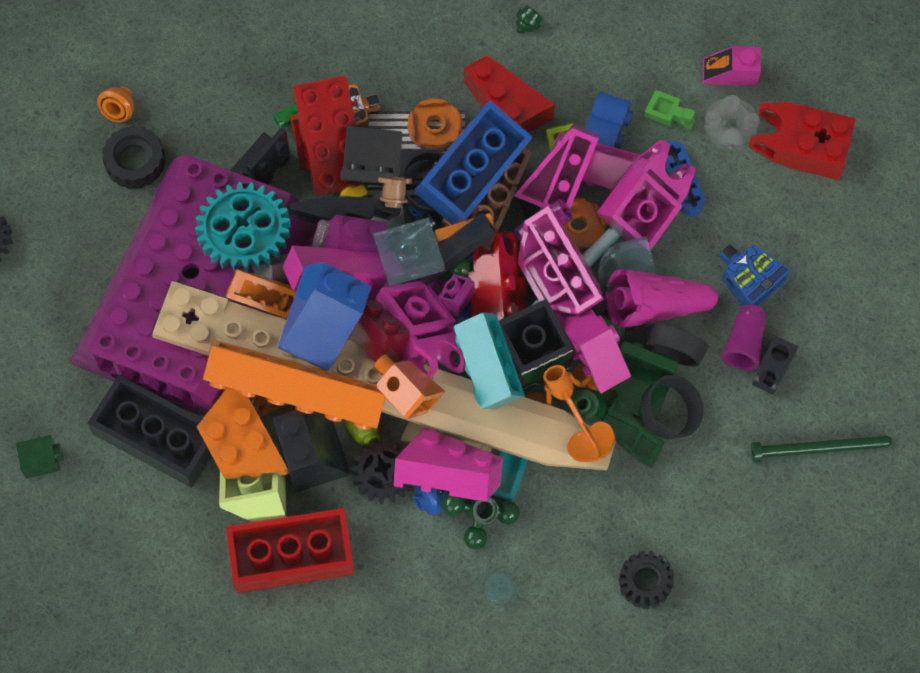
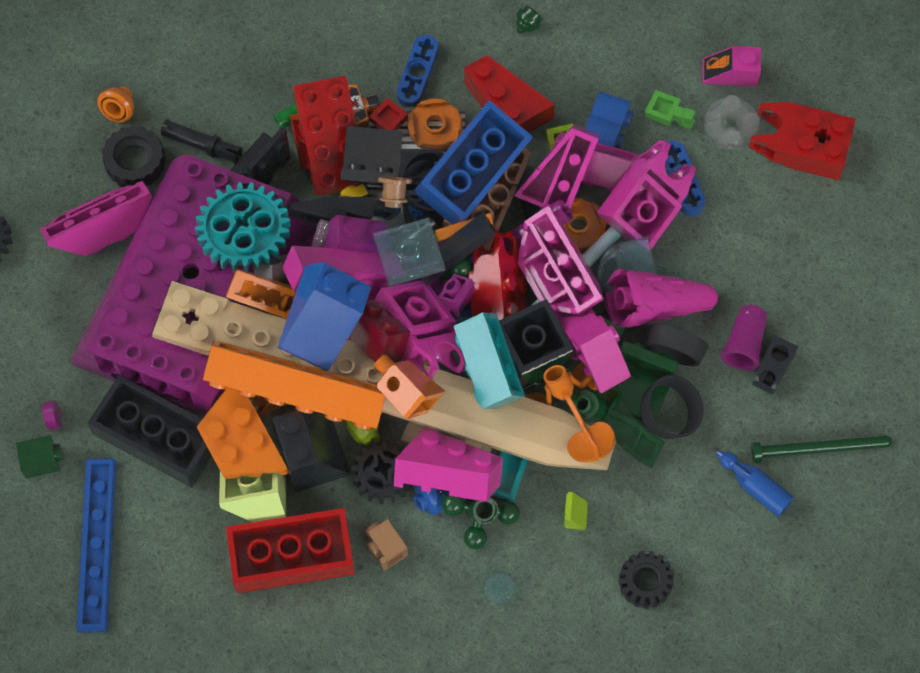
torso [719,244,790,306] -> none
none -> dark pink wedge [40,181,152,256]
none -> magenta tile [42,400,62,430]
none -> blue tile [76,459,117,633]
none -> black pin [161,119,243,164]
none -> medium nougat brick [365,519,408,572]
none -> red plate [369,98,408,131]
none -> blue beam [397,35,438,108]
none -> lime slope [564,492,588,530]
none -> blue wheel [716,450,795,518]

